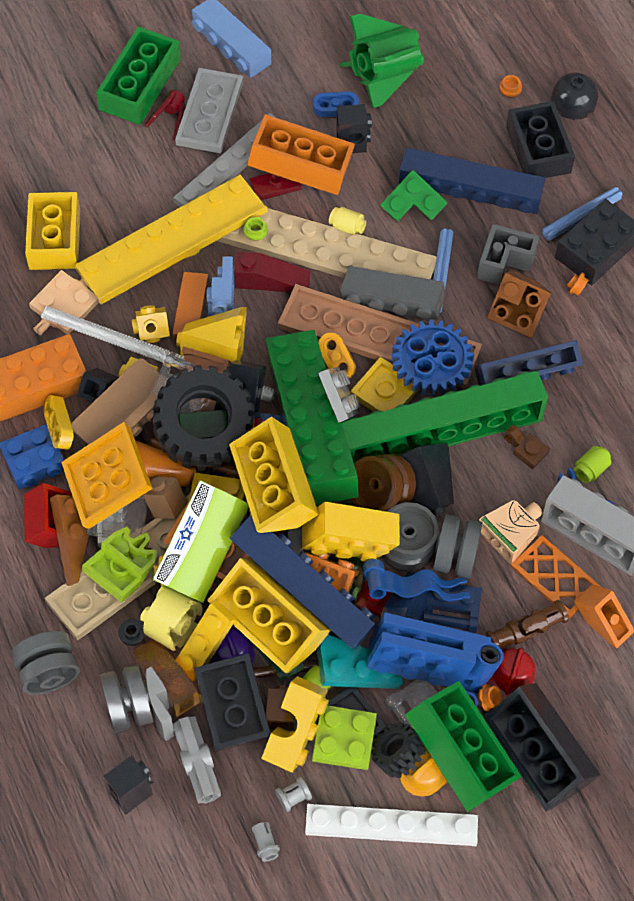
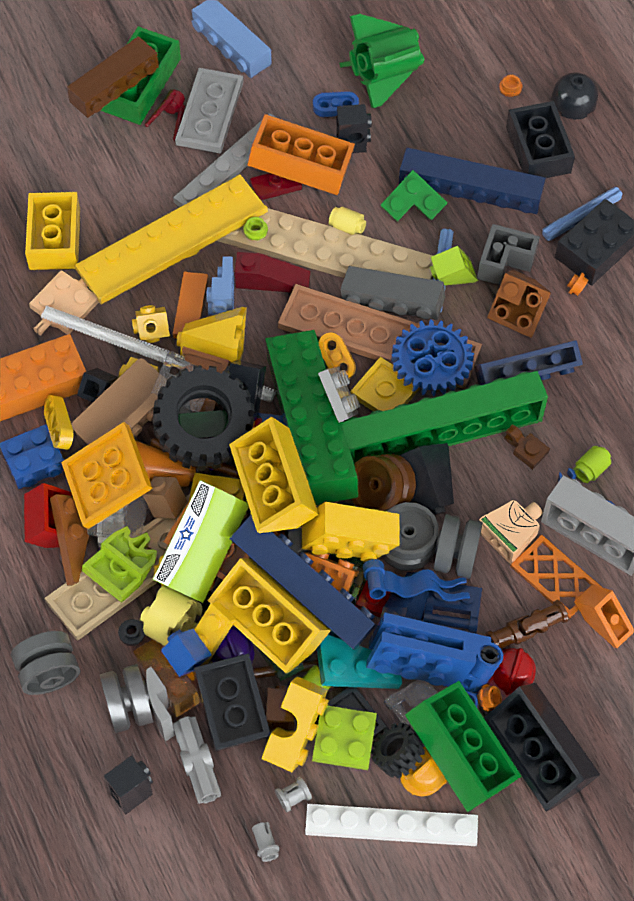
none -> reddish brown brick [67,36,159,118]
none -> blue brick [161,628,212,677]
none -> lime slope [430,246,478,286]

